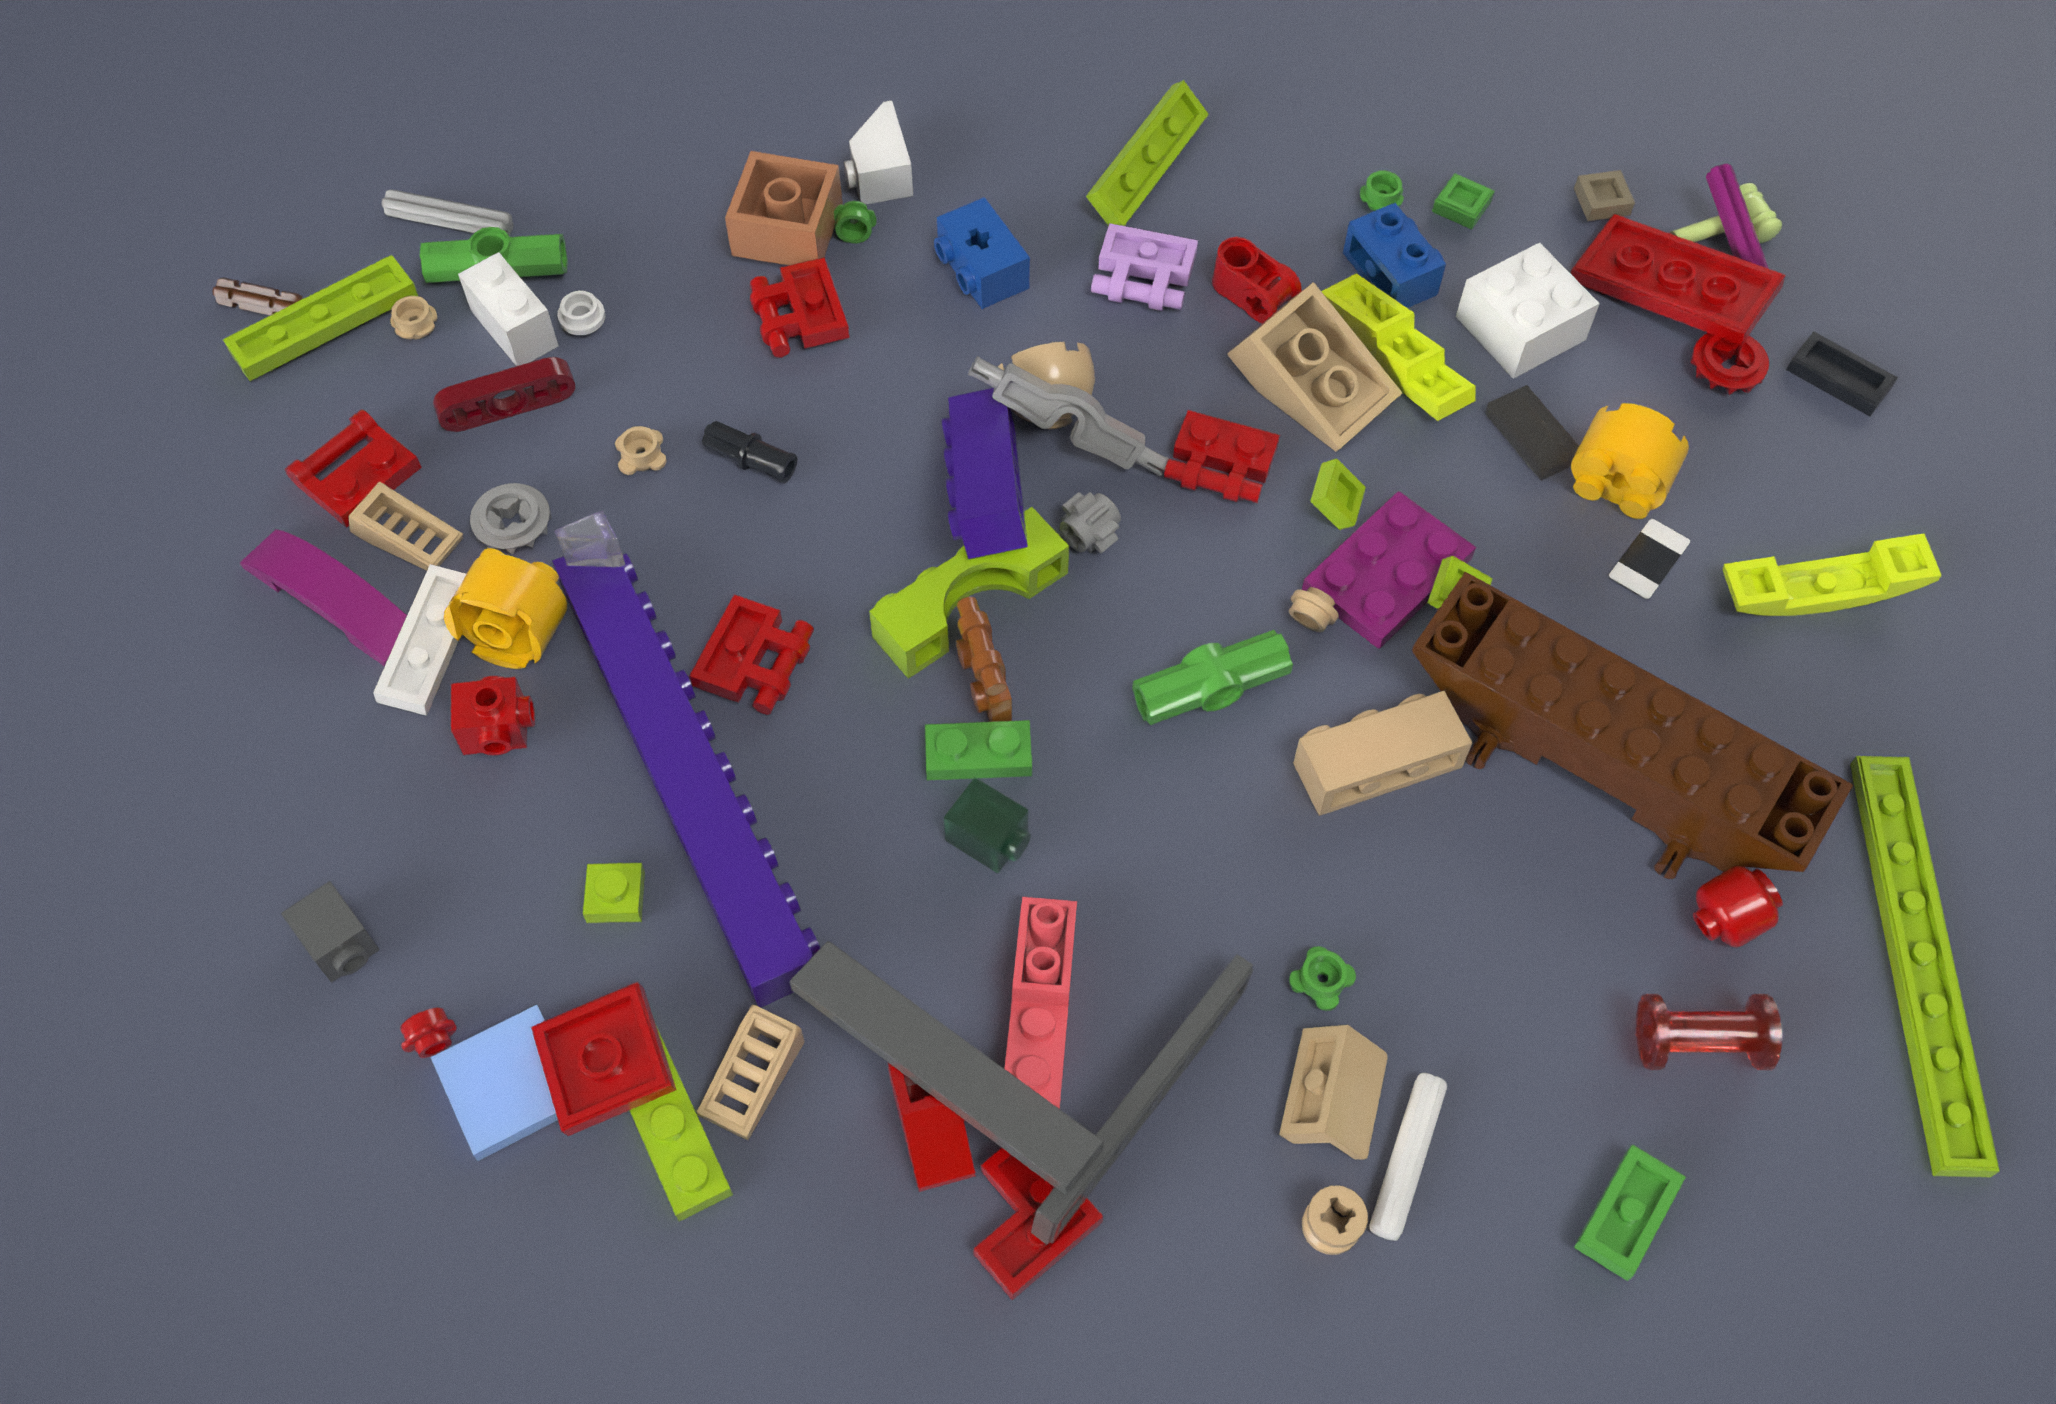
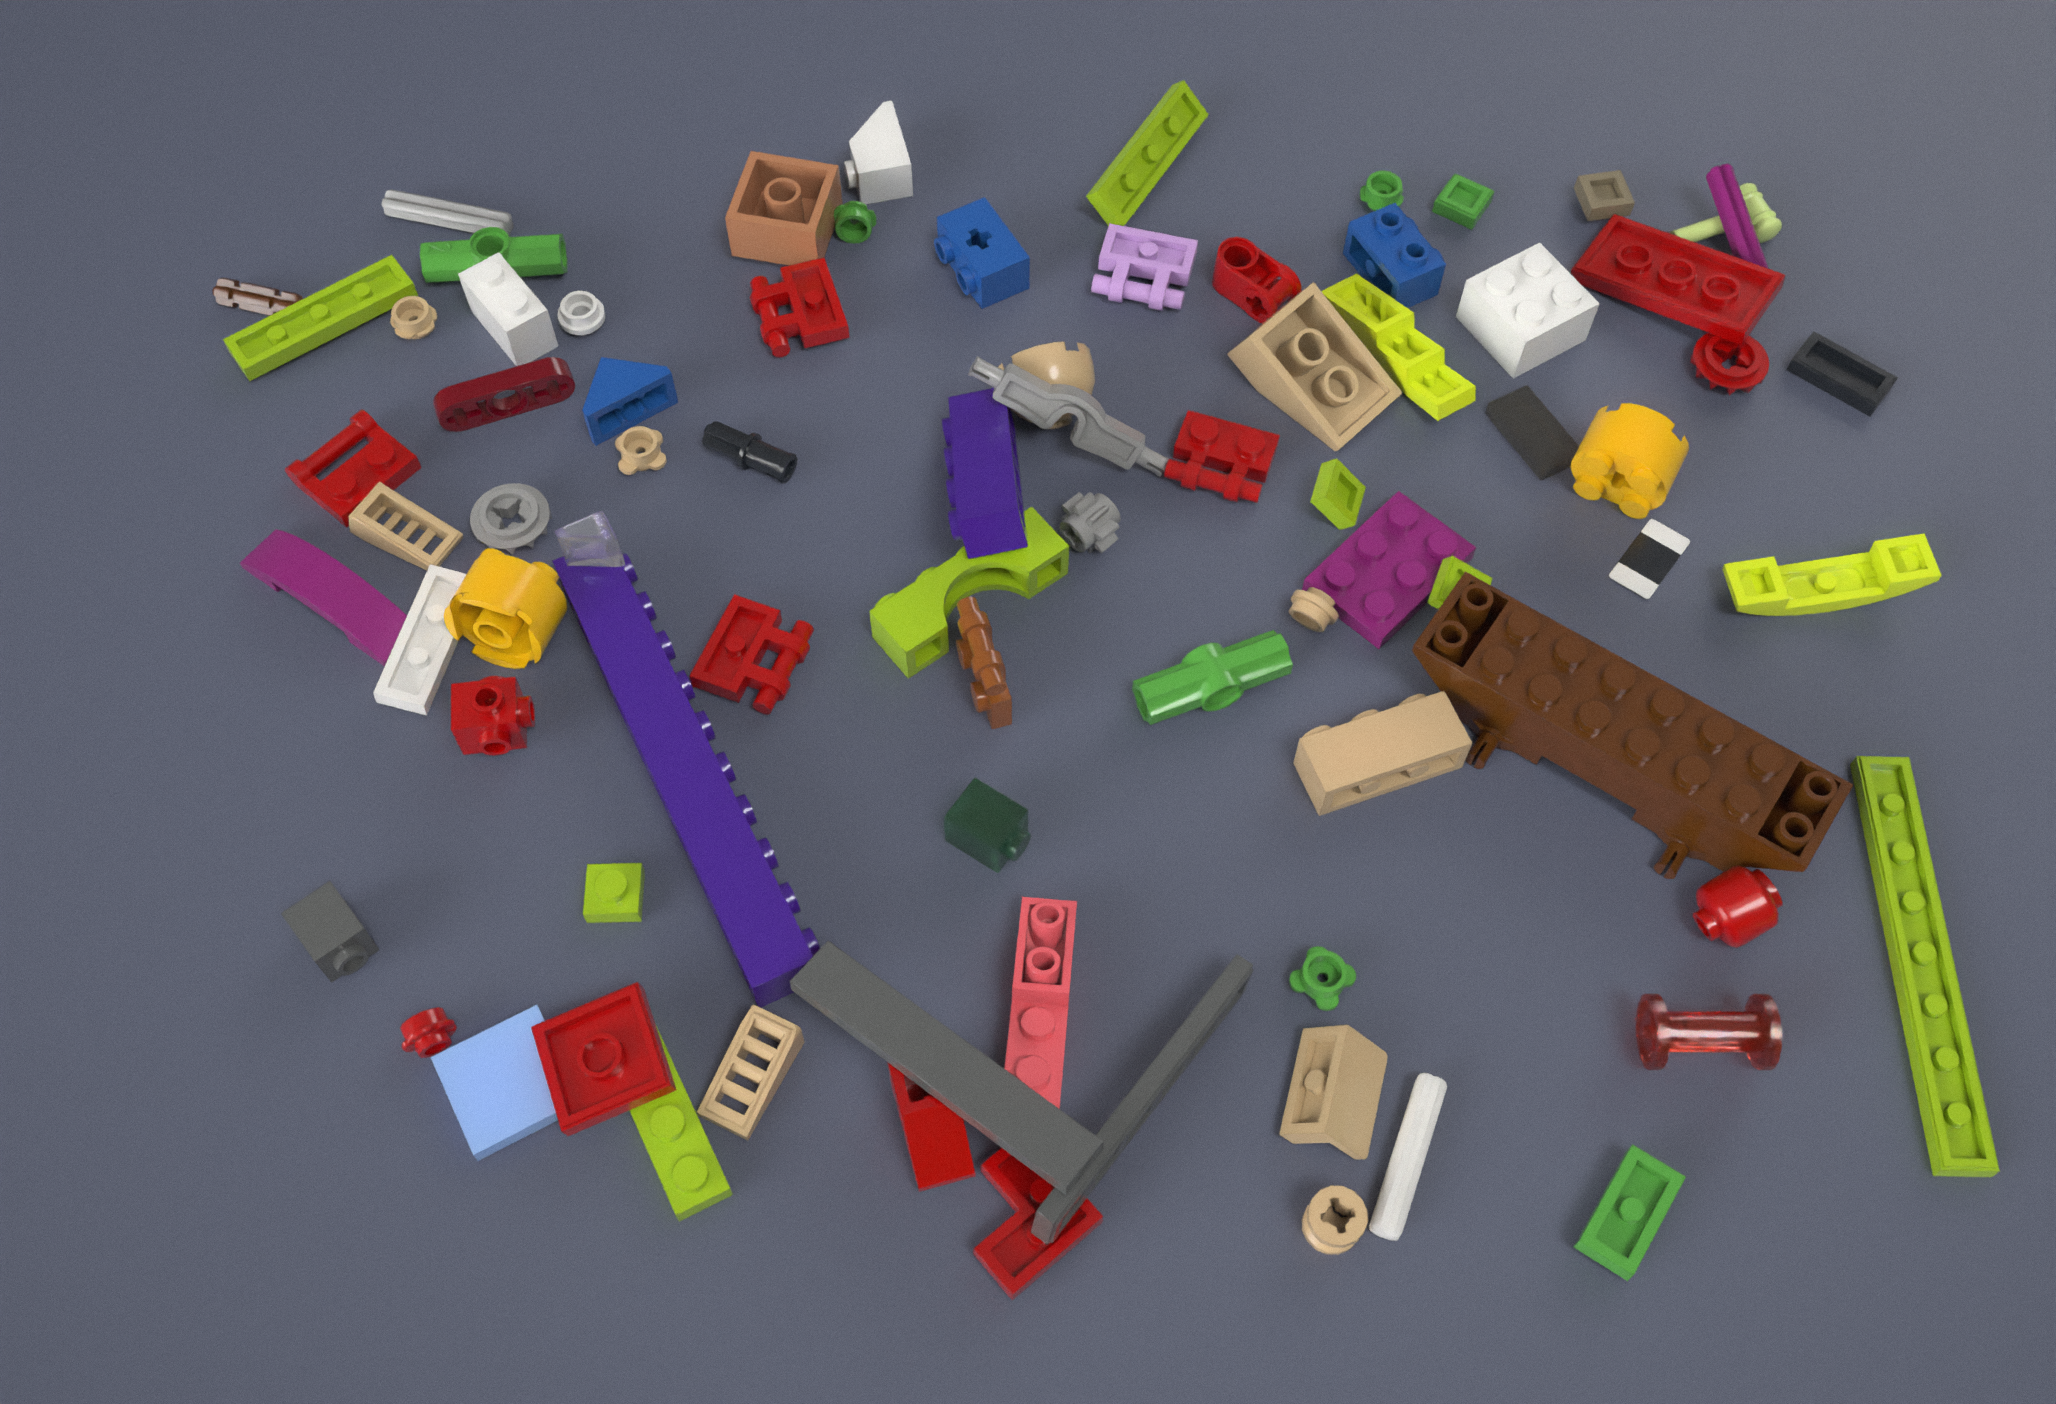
bright green plate [925,720,1032,780] -> none
none -> blue slope [582,357,679,446]

